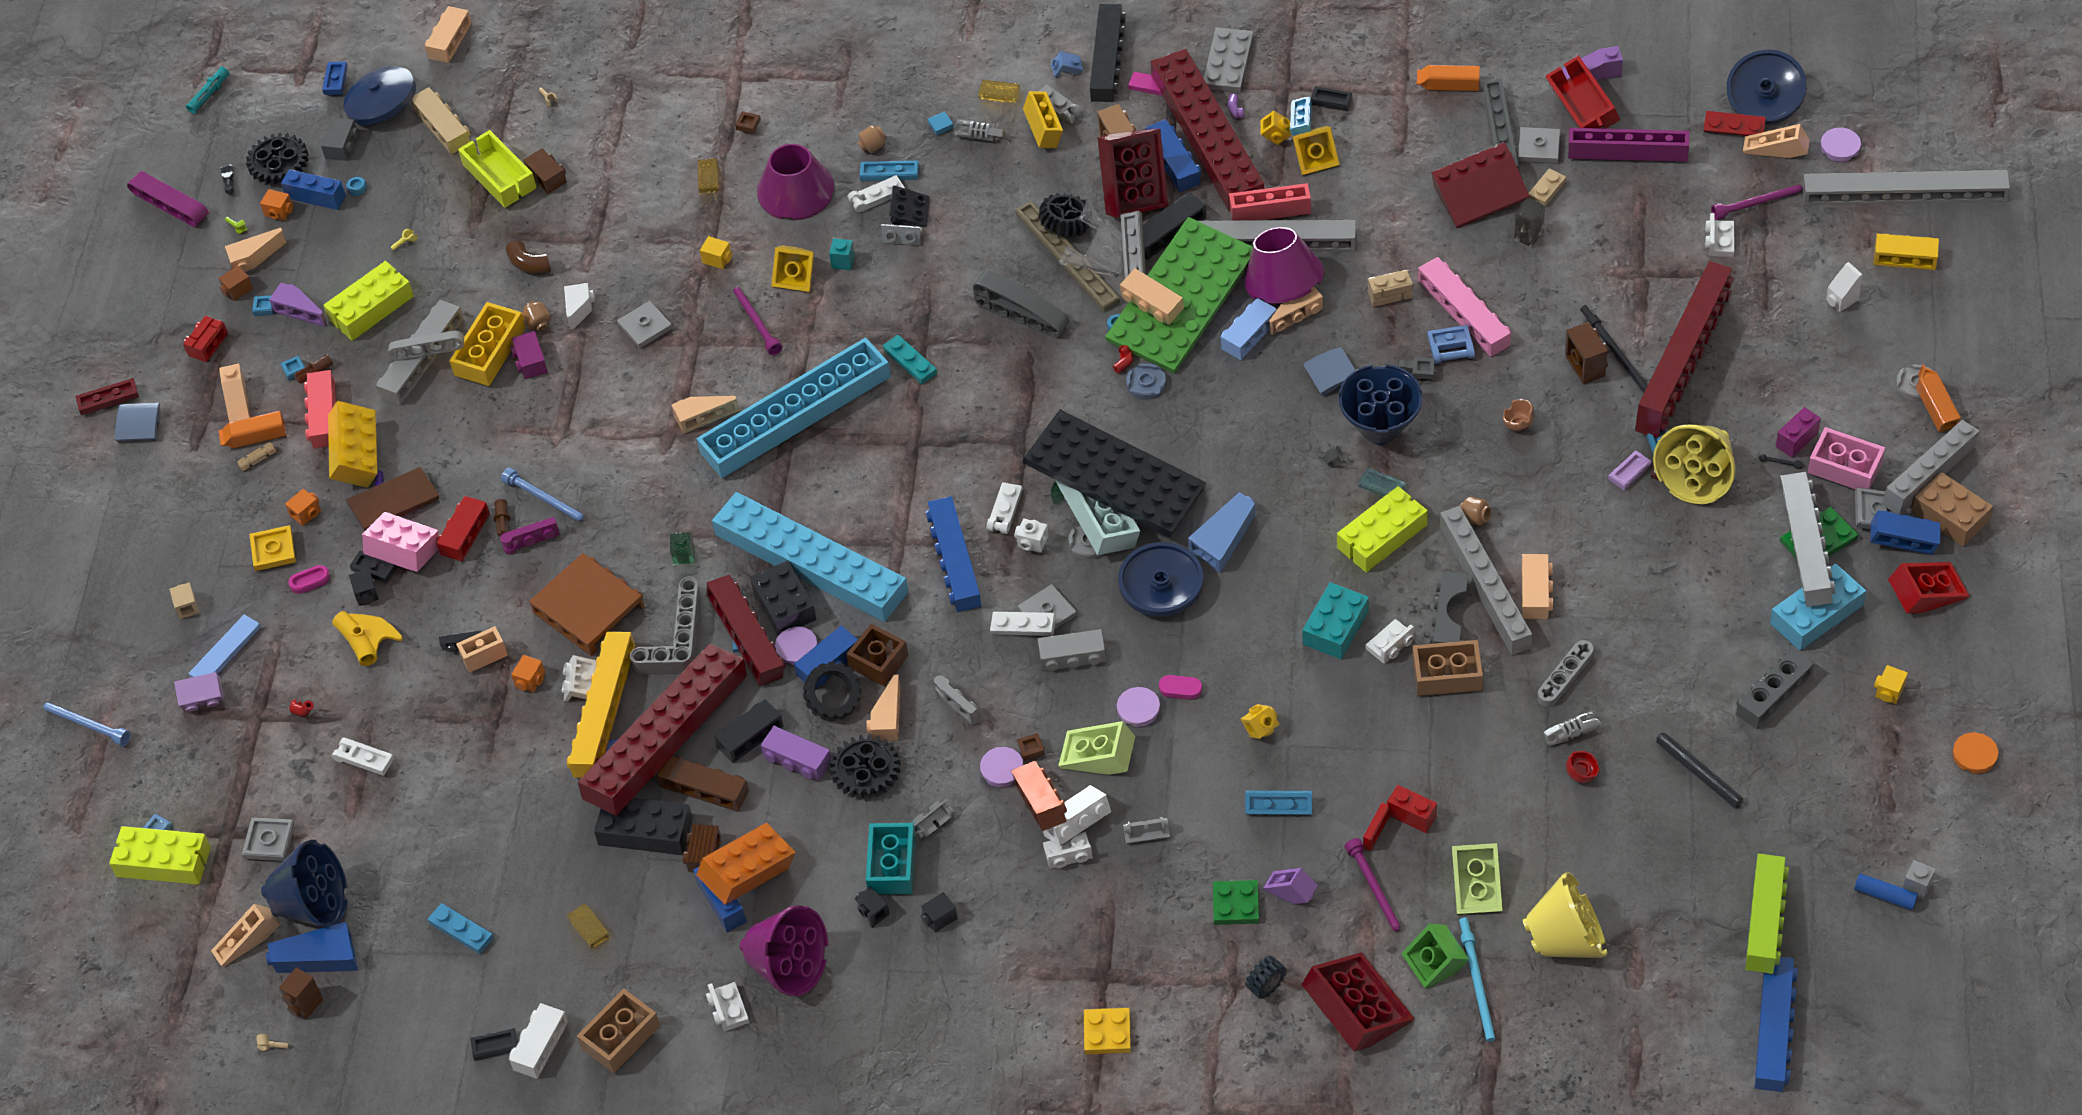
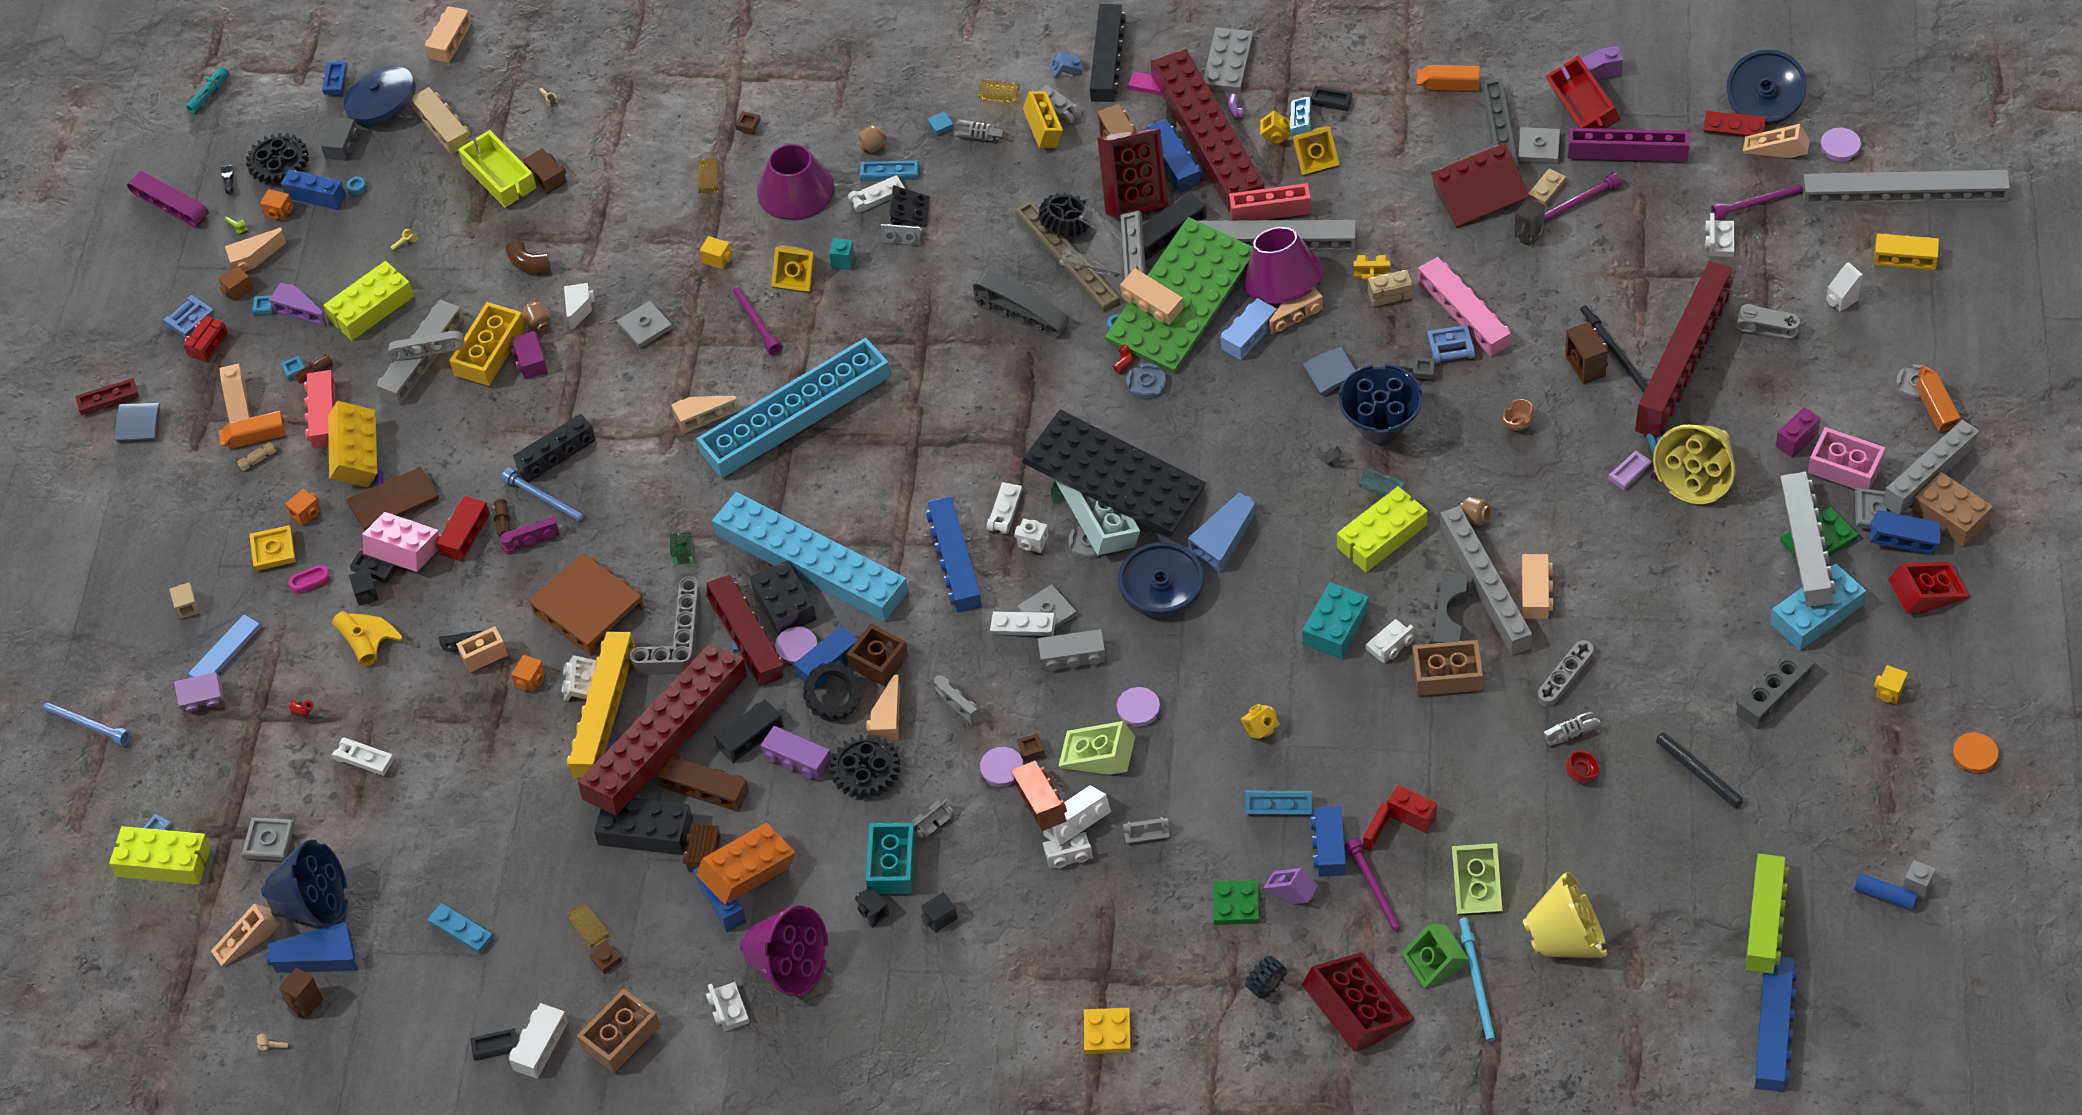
teal plate [882,335,937,384] -> none
dark pink tile [1159,675,1202,699] -> none
black hinge [1759,454,1803,469] -> none
none -> medium blue plate [162,295,215,338]
none -> black brick [513,413,596,483]
none -> reddish brown plate [589,943,622,974]
none -> blue brick [1310,806,1346,877]
none -> yellow hips [1354,255,1390,280]
none -> magenta piece [1537,172,1622,224]
none -> light grey piece [1737,304,1800,340]

